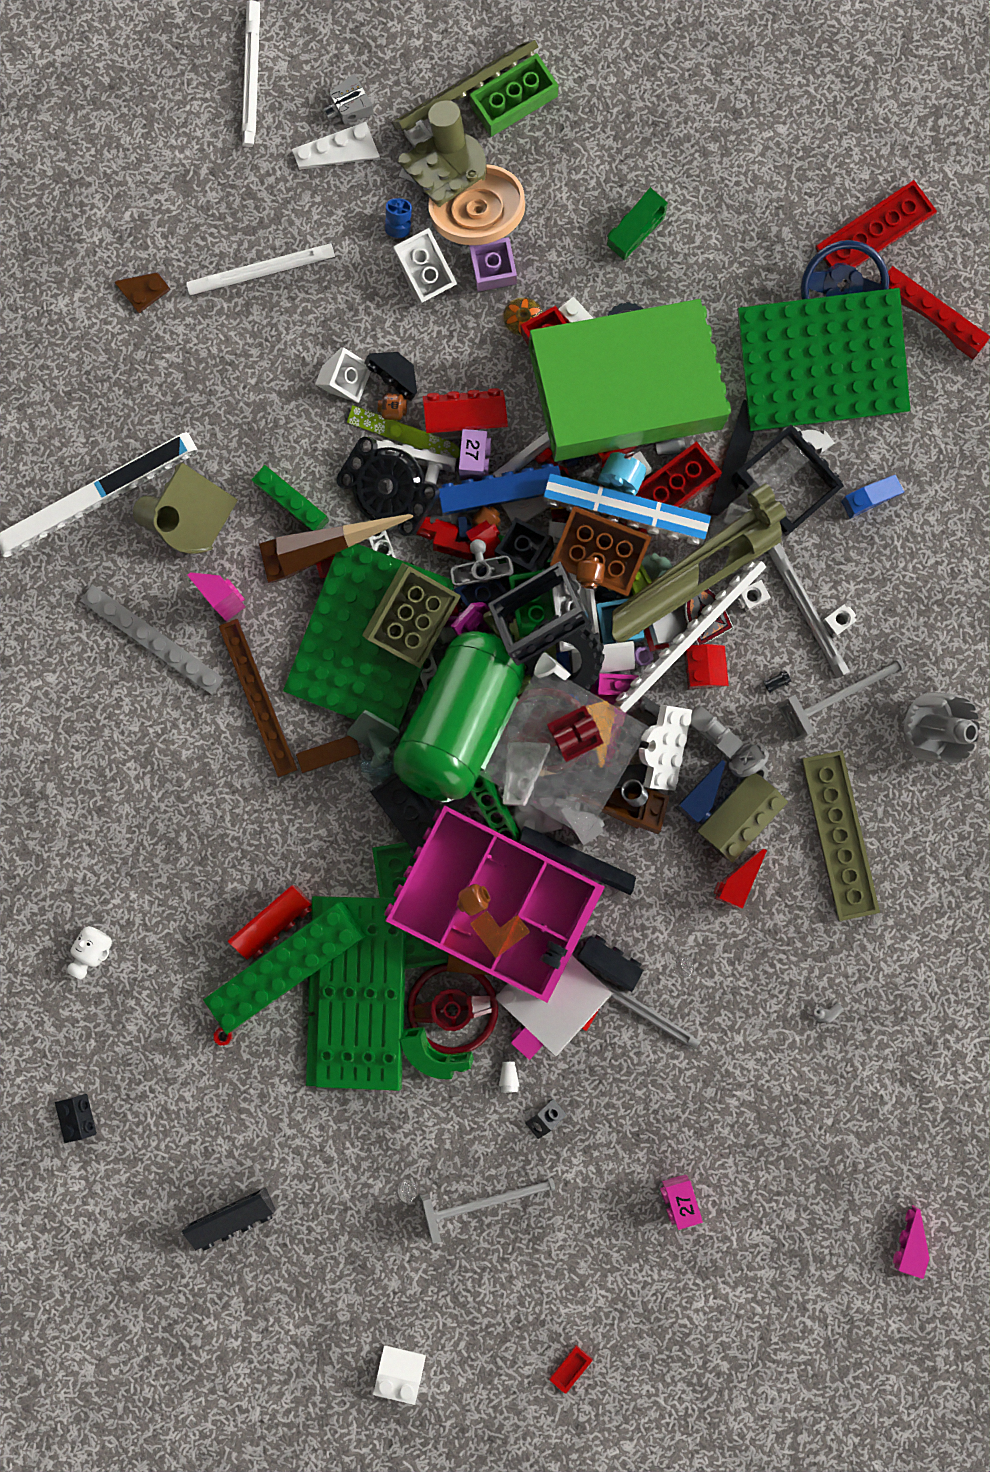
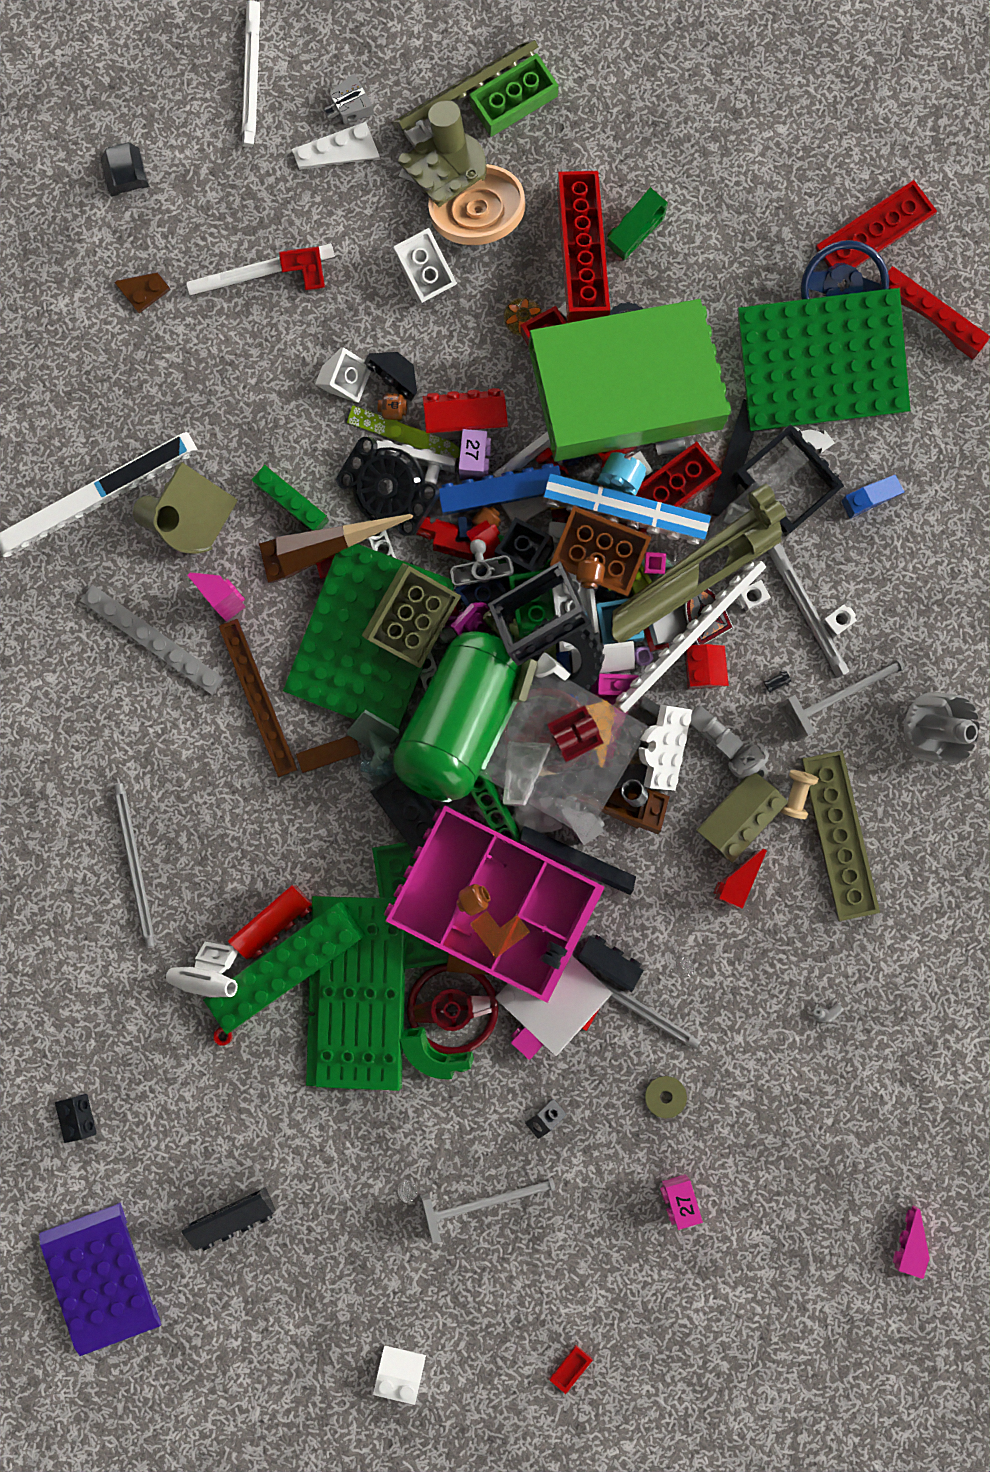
white piece [67,926,112,979] -> none
blue wheel [385,198,412,238] -> none
lavender brick [469,237,517,292] -> none
white cone [499,1062,520,1093] -> none
dark blue slope [676,760,726,825] -> none
none -> dark purple slope [39,1202,162,1356]
none -> black slope [101,142,150,197]
none -> light grey piece [114,783,155,947]
none -> white plate [166,941,238,997]
none -> red tile [279,246,325,290]
none -> olive tile [512,659,538,702]
none -> red brick [557,171,610,323]
none -> dark pink slope [644,552,666,574]
none -> olive tile [645,1075,687,1119]
none -> tan piece [780,770,818,819]

